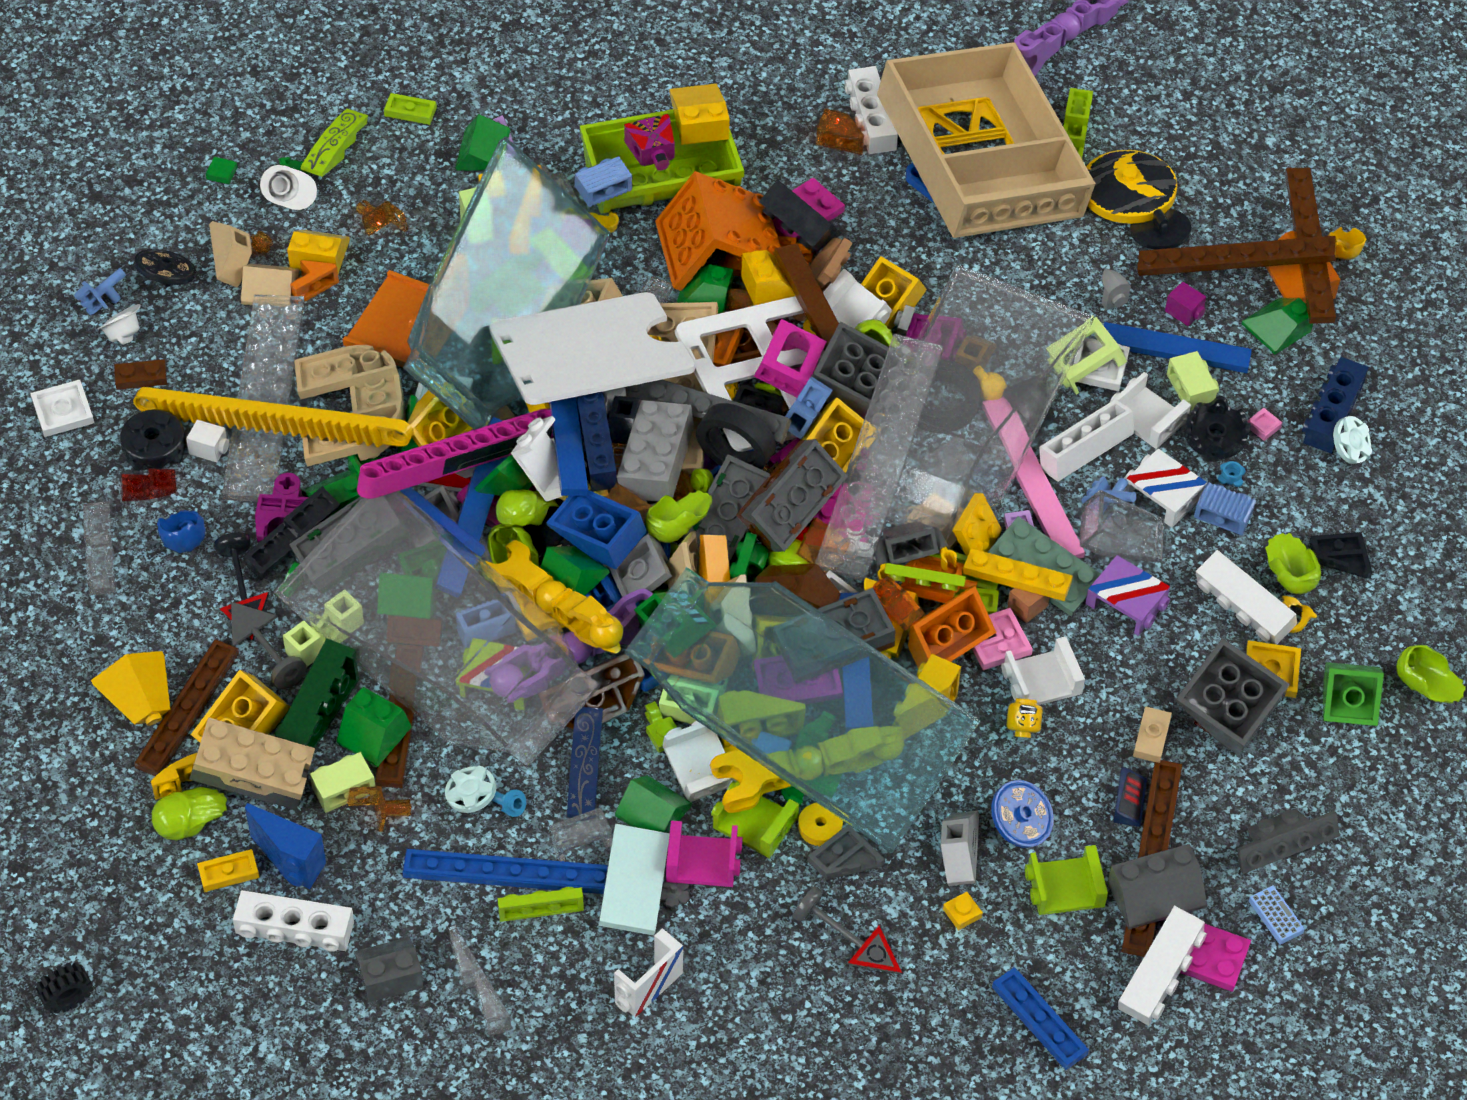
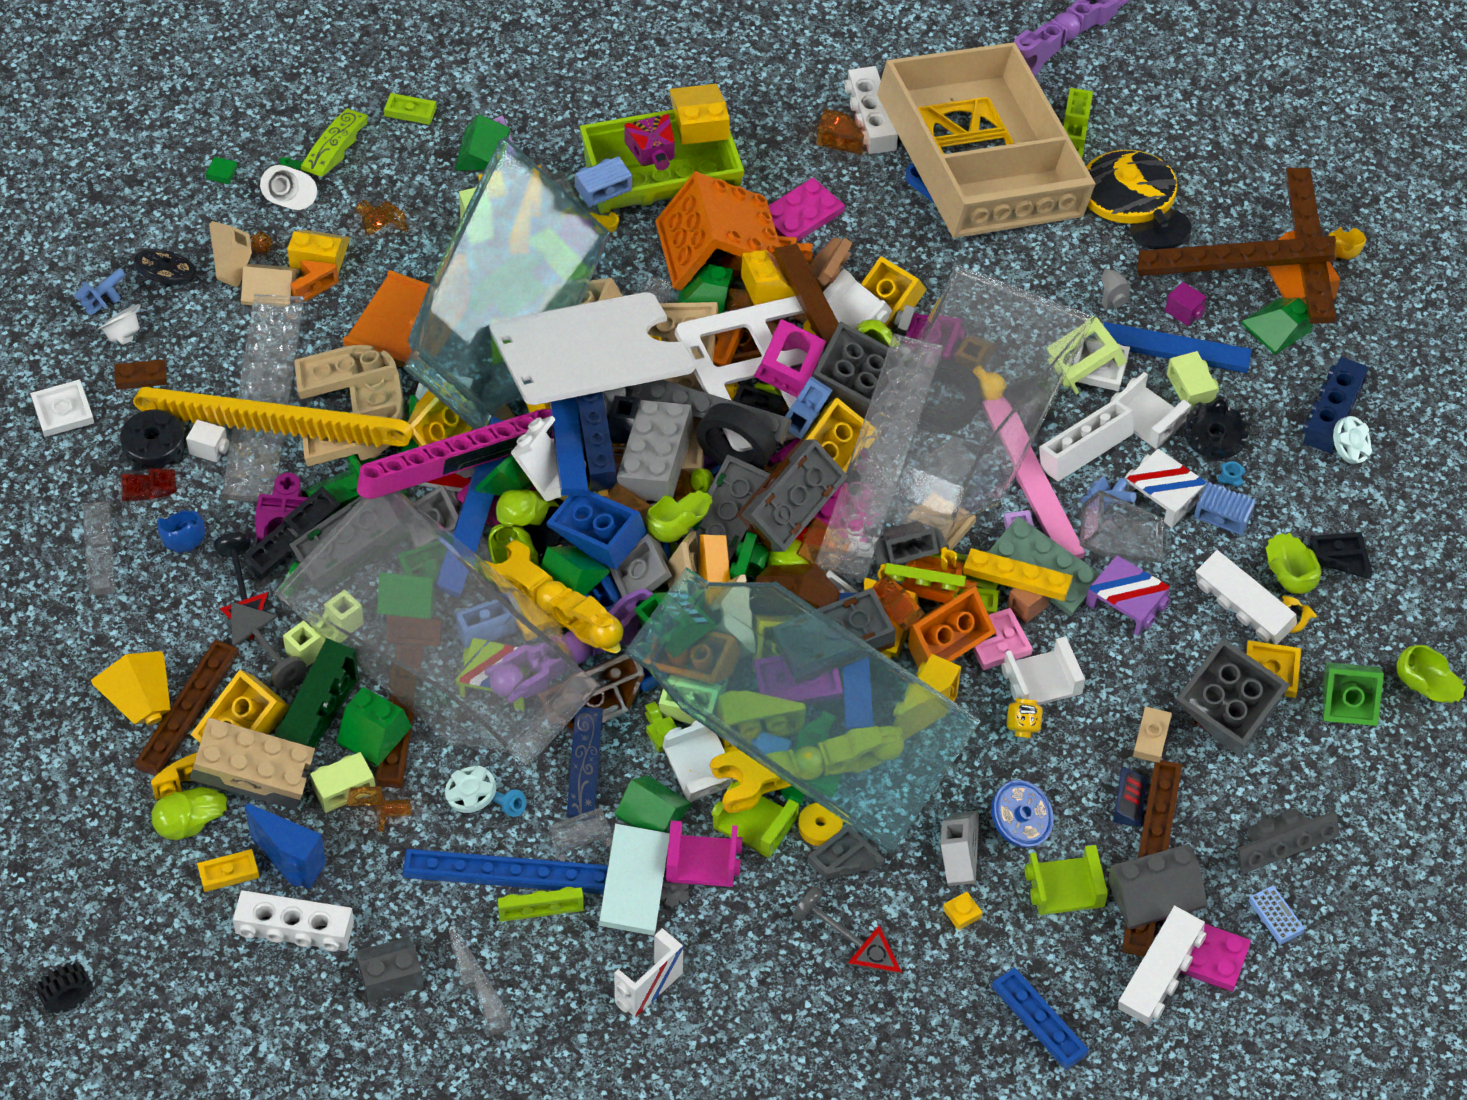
blue tile [399,487,486,557] -> none
black slope [759,179,841,251] -> none
yellow plate [952,493,1002,556] -> none
bright pink tile [1247,408,1283,441] -> none

